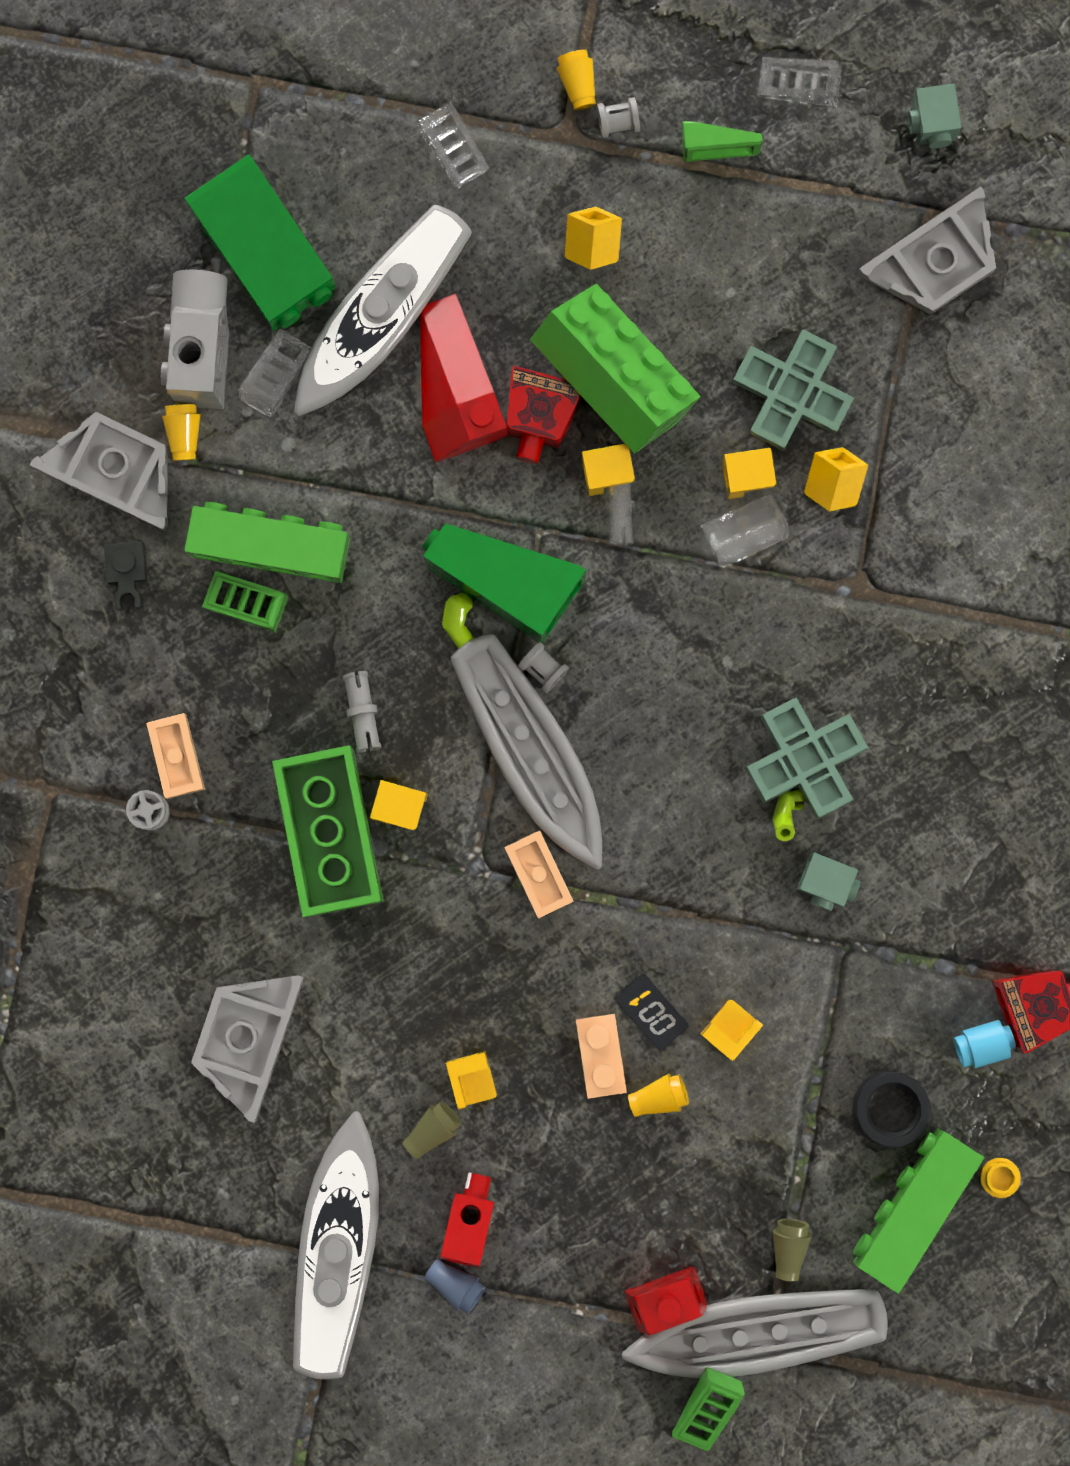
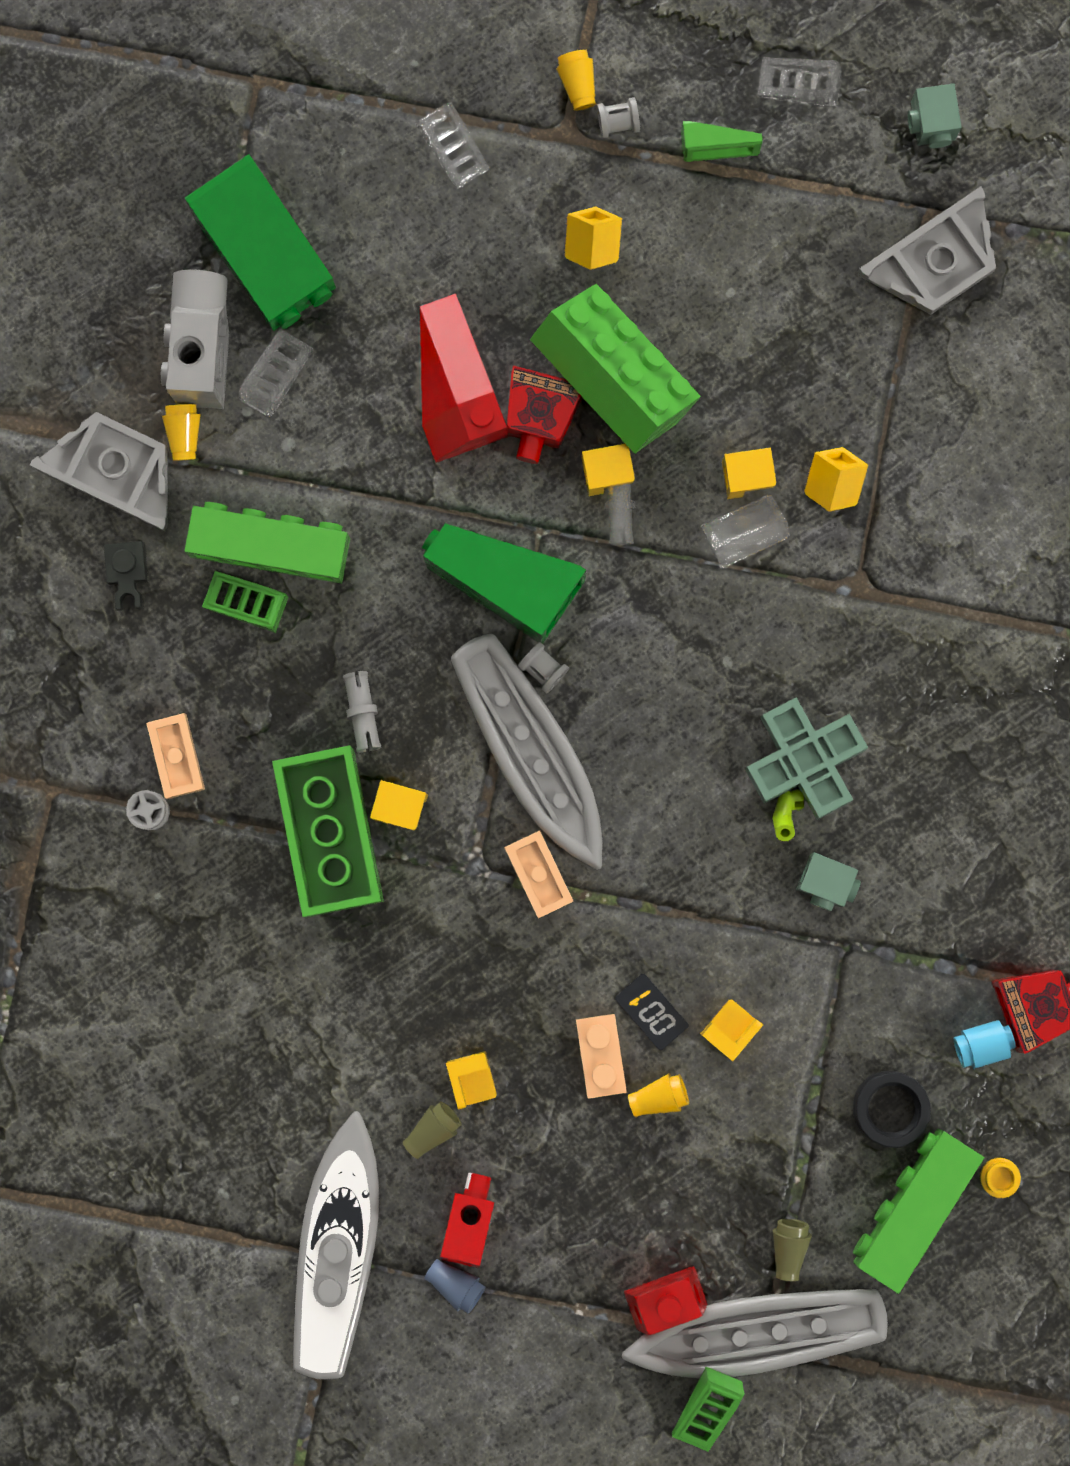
light grey wing [191,975,304,1123] -> none
piece [294,205,472,416] -> none
lime arm [442,593,474,649] -> none
sand green plate [732,329,854,451] -> none

